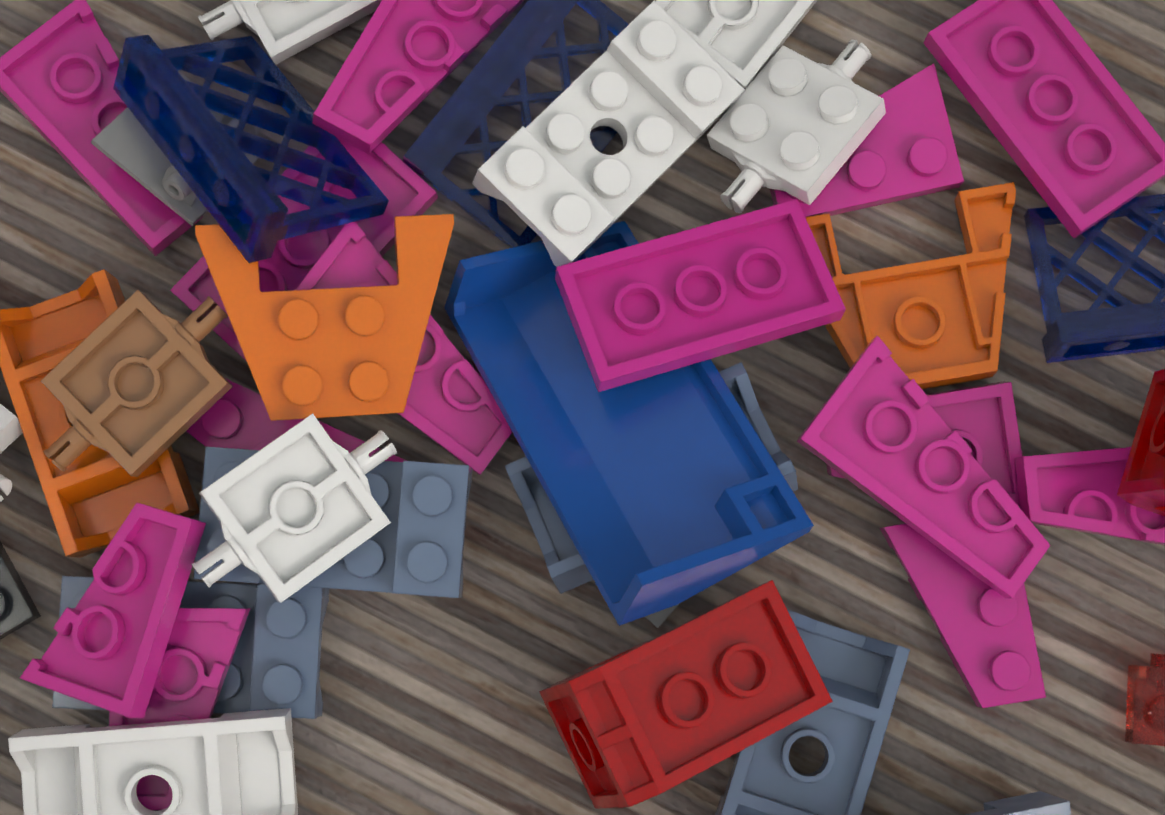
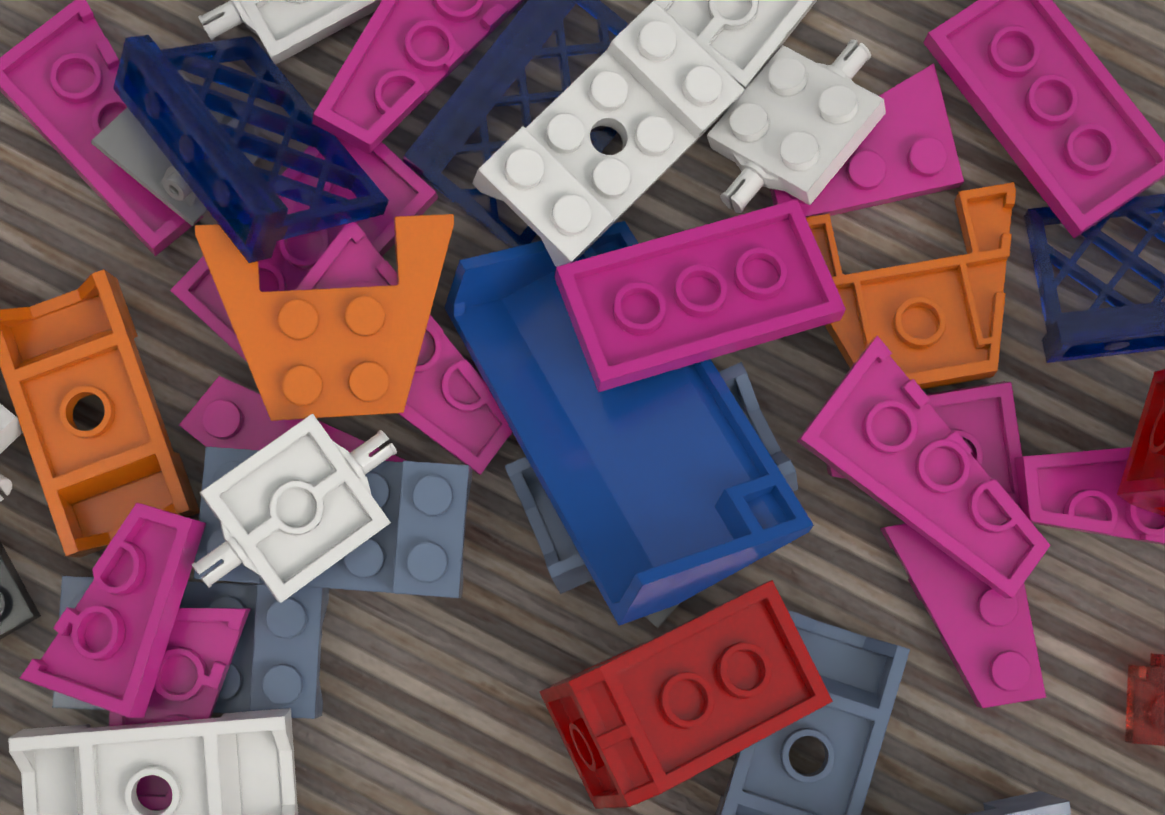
medium nougat plate [41,290,233,477] -> none

